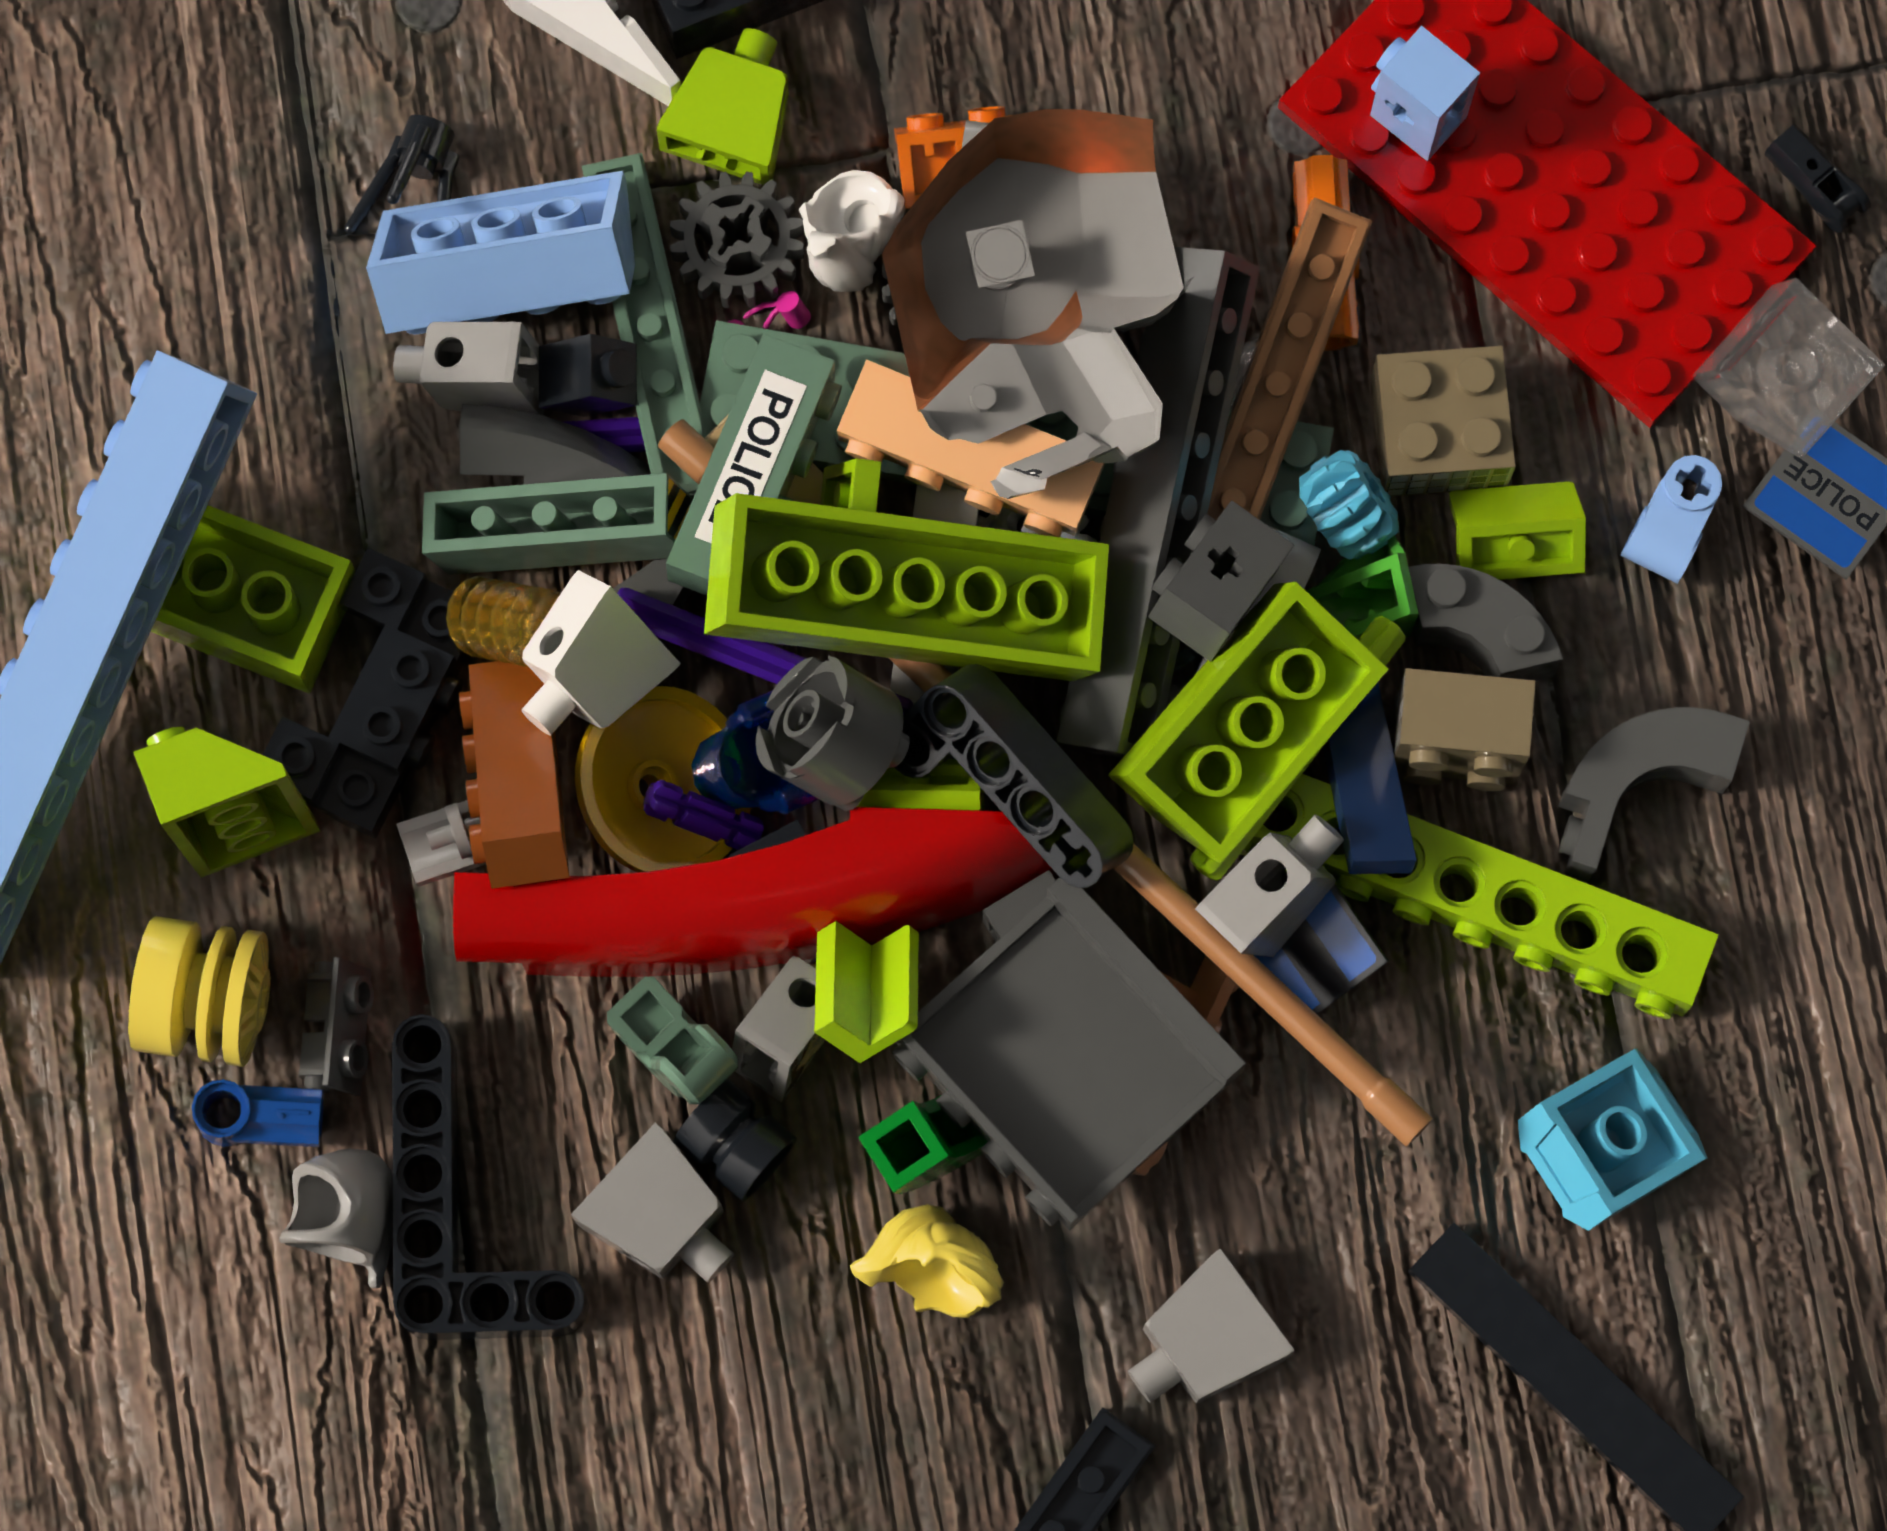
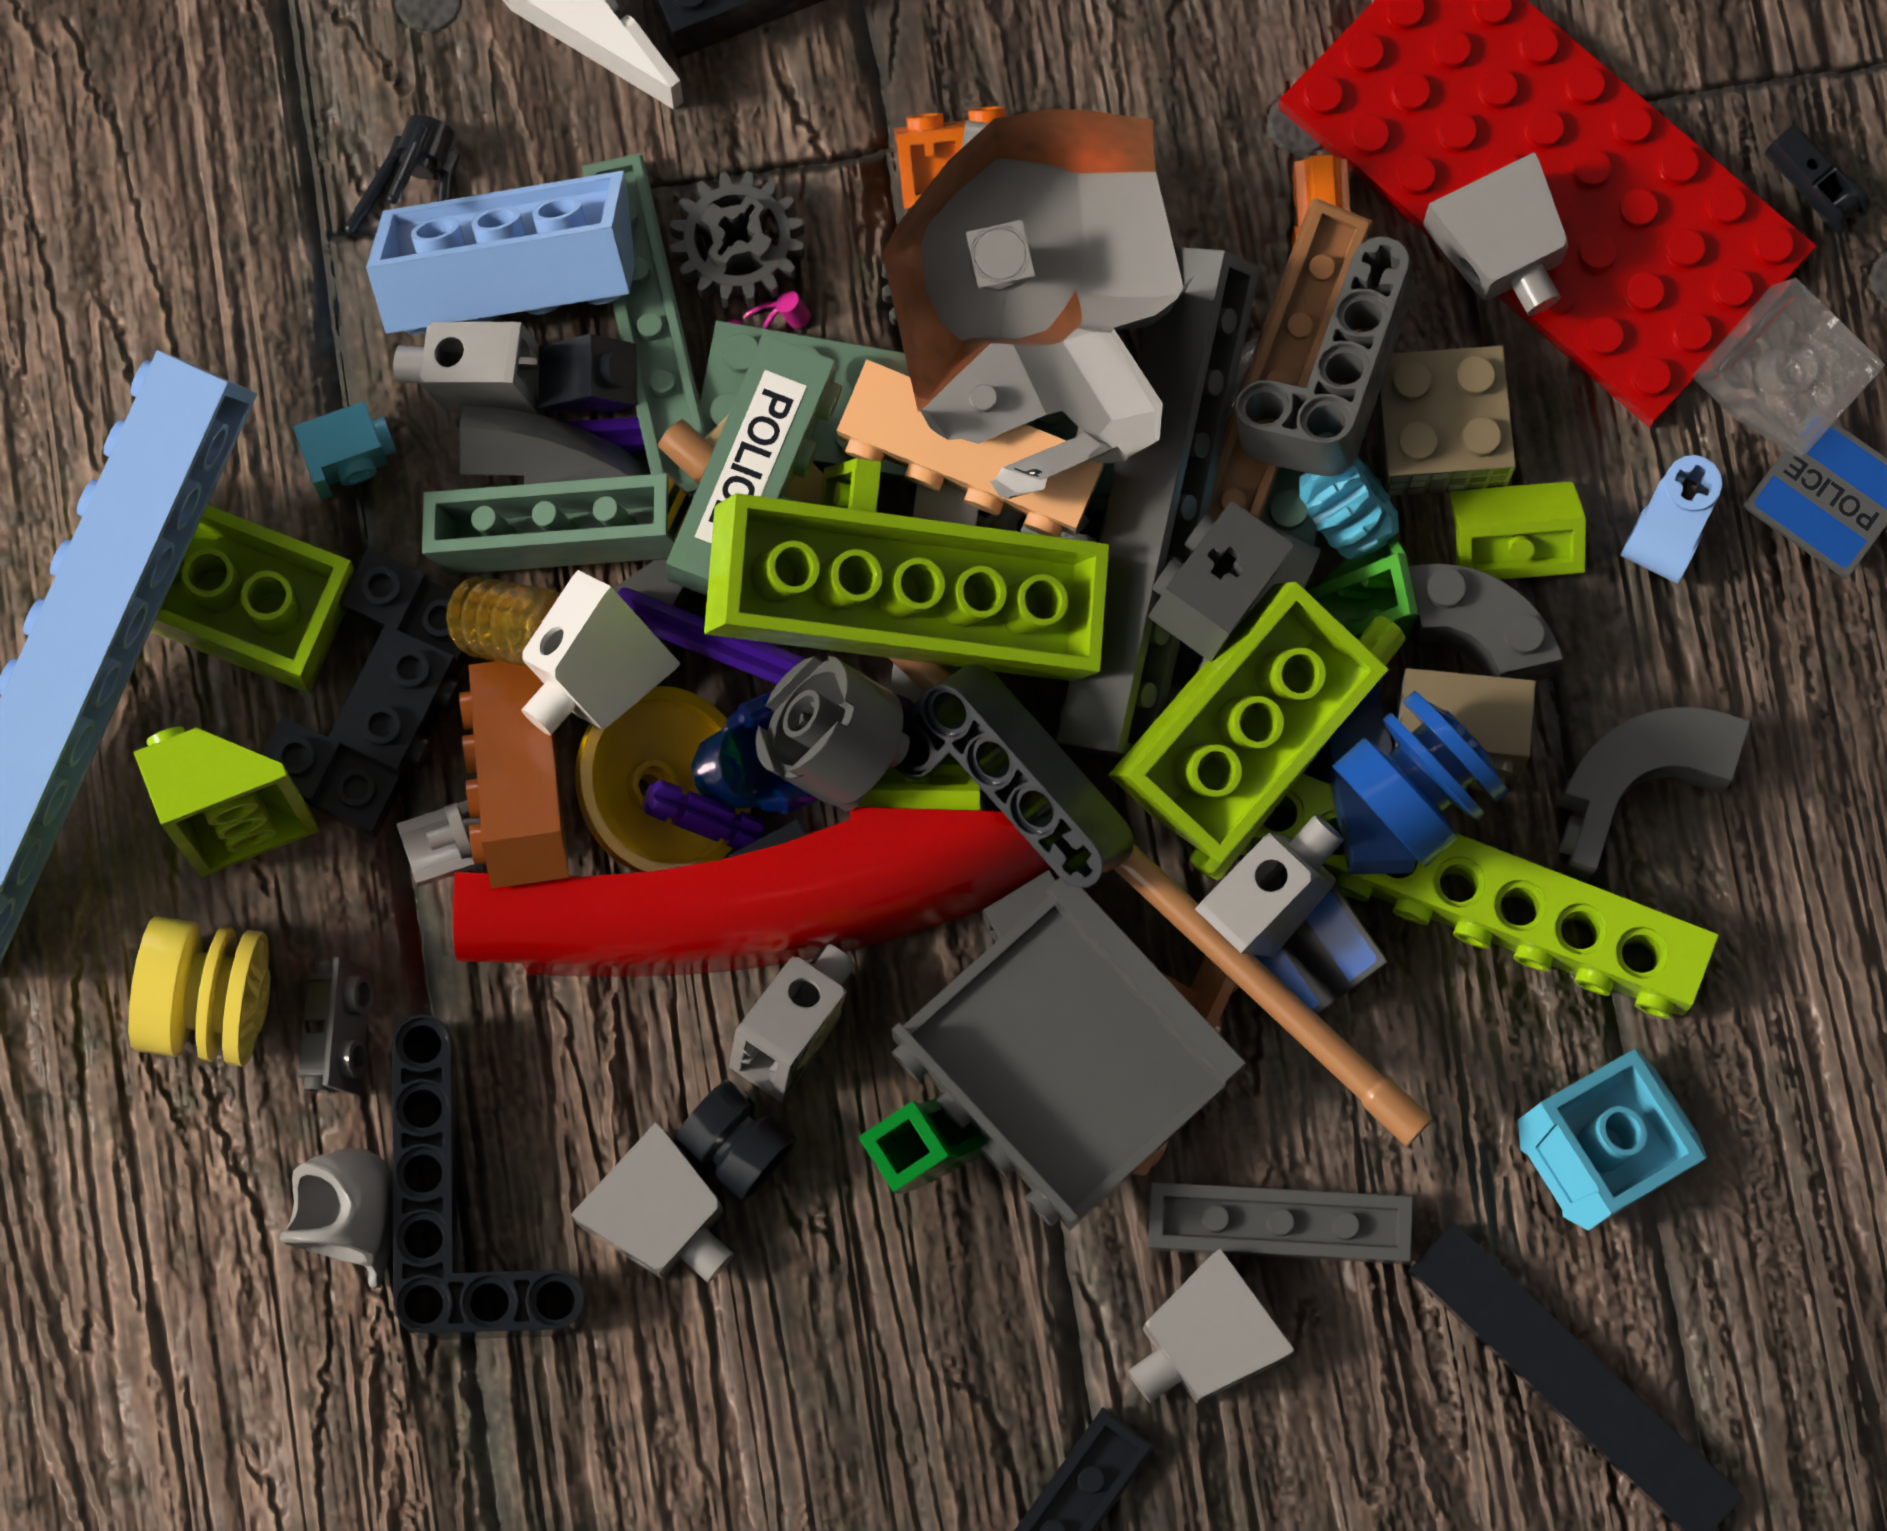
blue piece [191,1079,324,1147] -> none
sand green animal [607,976,739,1105] -> none
lime torso [656,28,789,185] -> none
white hair [799,170,905,292] -> none
lime panel [814,921,919,1063] -> none
light yellow hair [850,1204,1004,1318] -> none
light blue brick [1370,25,1480,161] -> none
none -> medium azure brick [293,401,397,501]
none -> dark grey plate [1148,1182,1413,1265]
none -> dark grey beam [1235,237,1412,476]
none -> blue wheel [1332,690,1509,867]
none -> light grey torso [1423,152,1568,316]

